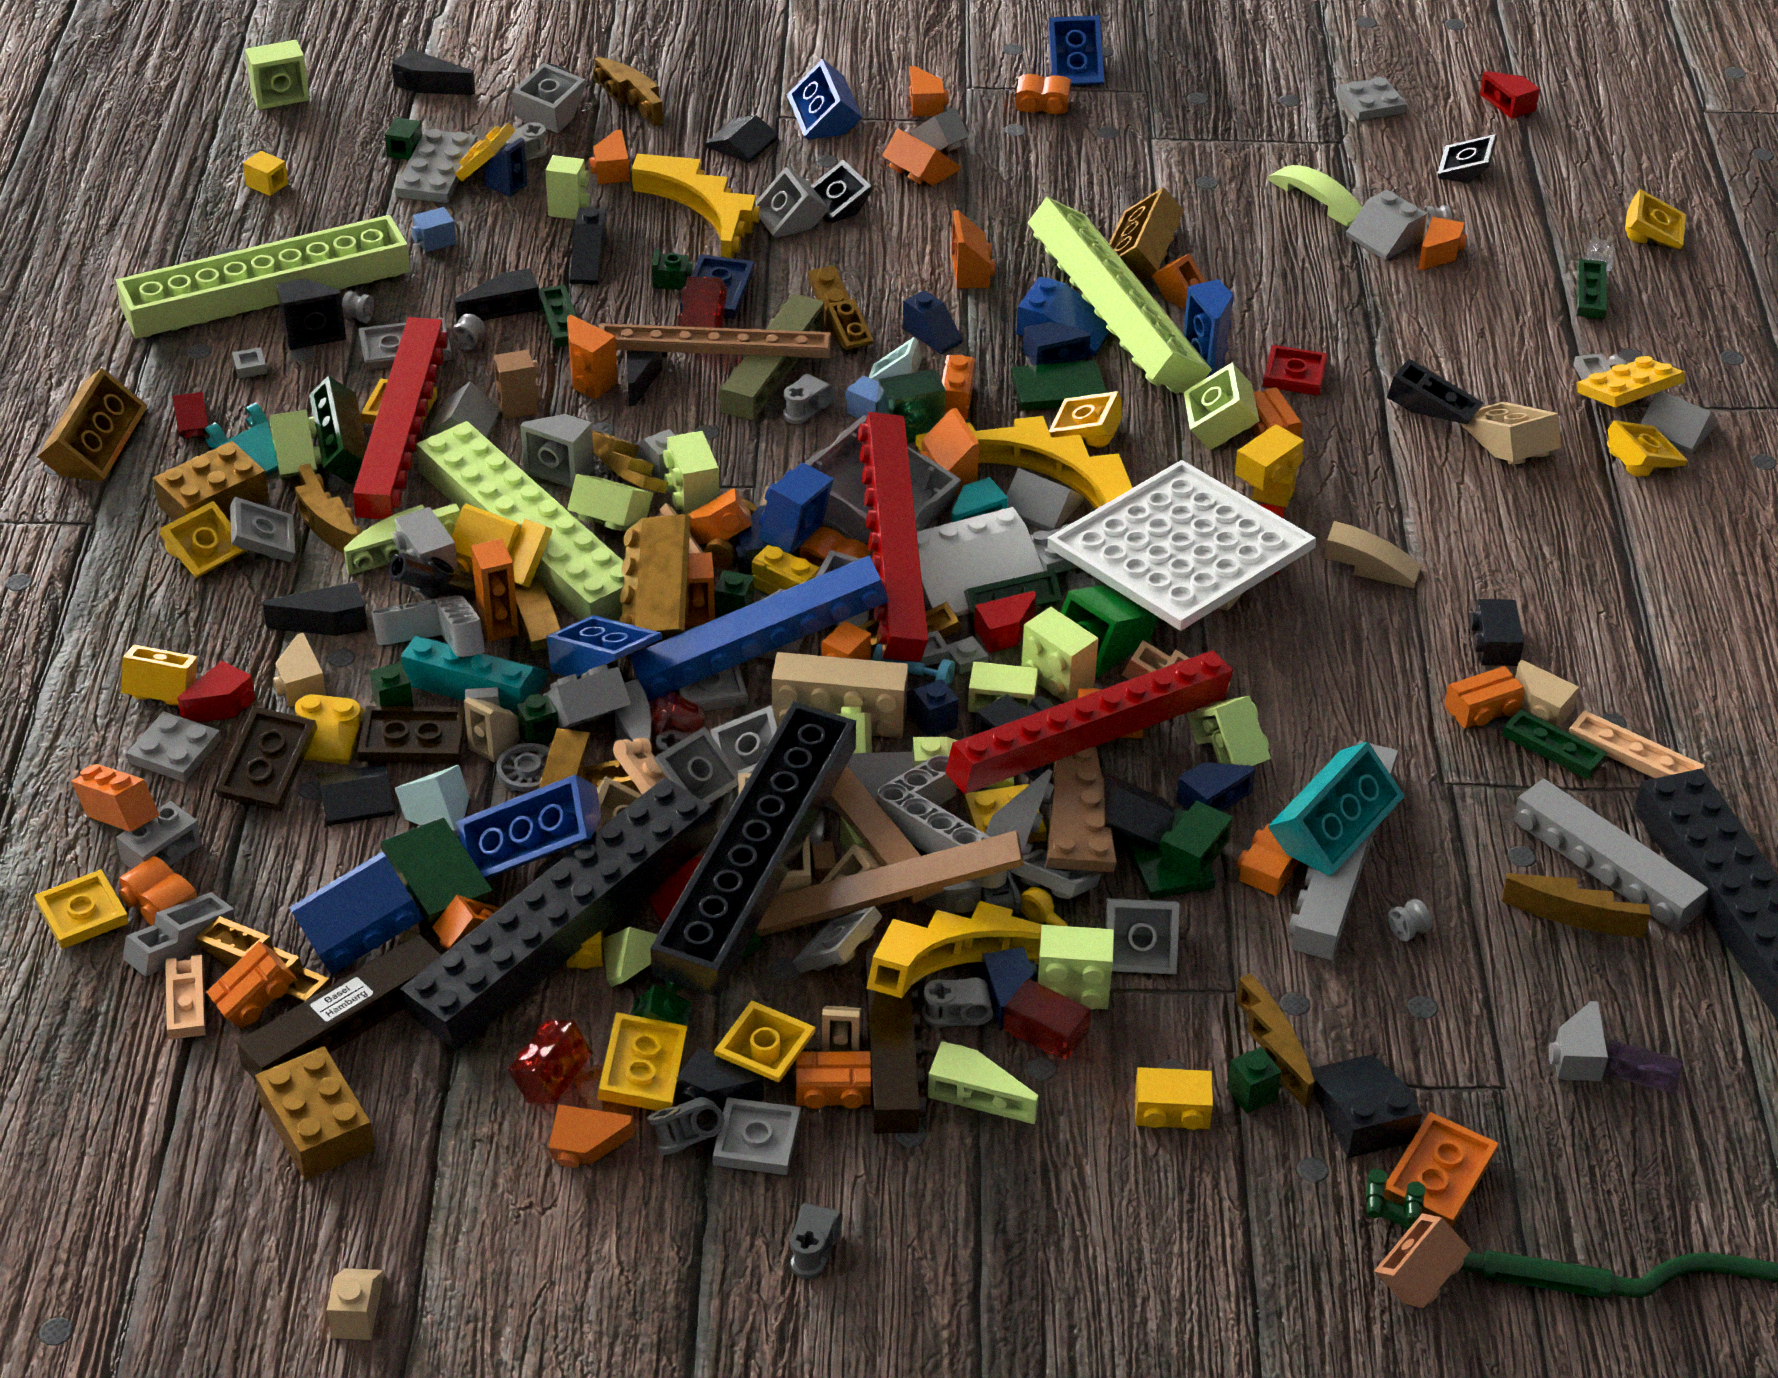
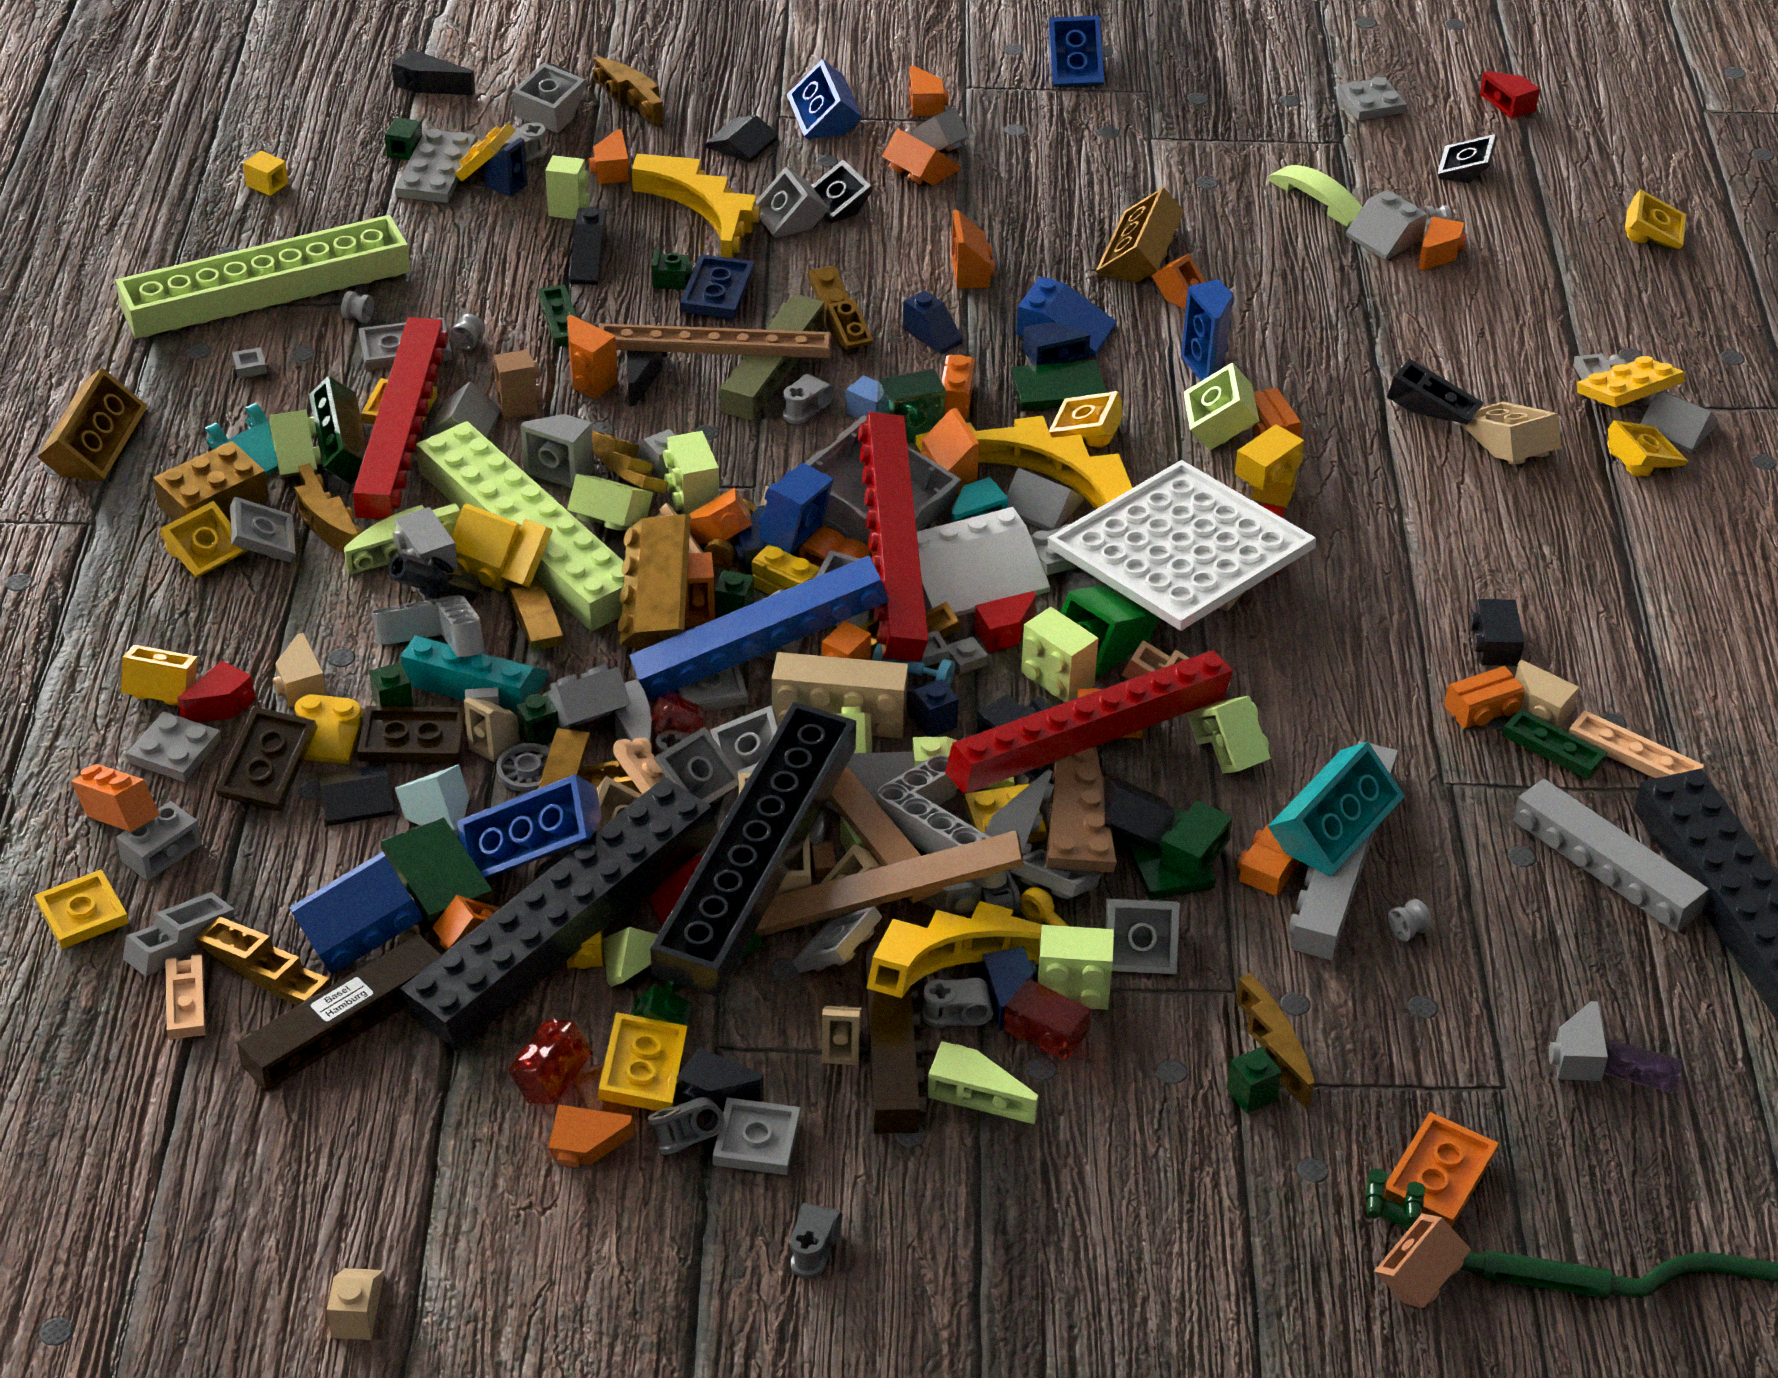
orange brick [119,856,197,925] -> none
red slope [172,392,208,439] -> none
orange brick [206,941,296,1029] -> none
yellowish green brick [245,39,310,110] -> none
pearl gold brick [255,1046,375,1181] -> none
black slope [262,582,368,636] -> none
black slope [276,279,346,350] -> none
medium blue brick [411,207,457,252] -> none
black slope [454,268,540,324] -> none
orange brick [471,539,519,642] -> none
blue slope [546,615,662,679] -> none
clear red brick [677,277,728,328] -> none
yellow slope [714,1000,816,1082] -> none
orange brick [796,1051,871,1109] -> none
light aqua slope [869,337,923,391] -> none
dark green plate [964,569,1063,621] -> none
yellowish green brick [968,661,1038,712] -> none
orange brick [1016,74,1071,114] -> none
yellowish green brick [1028,197,1212,394] -> none
yellow brick [1135,1067,1213,1130] -> none
dark blue slope [1176,762,1255,812] -> none
red tile [1262,345,1328,396] -> none
black slope [1311,1054,1422,1158] -> none
tan slope [1324,521,1421,589] -> none
pearl gold slope [1501,873,1651,938] -> none
dark green plate [1576,259,1607,319] -> none
clear plate [1585,233,1615,271] -> none

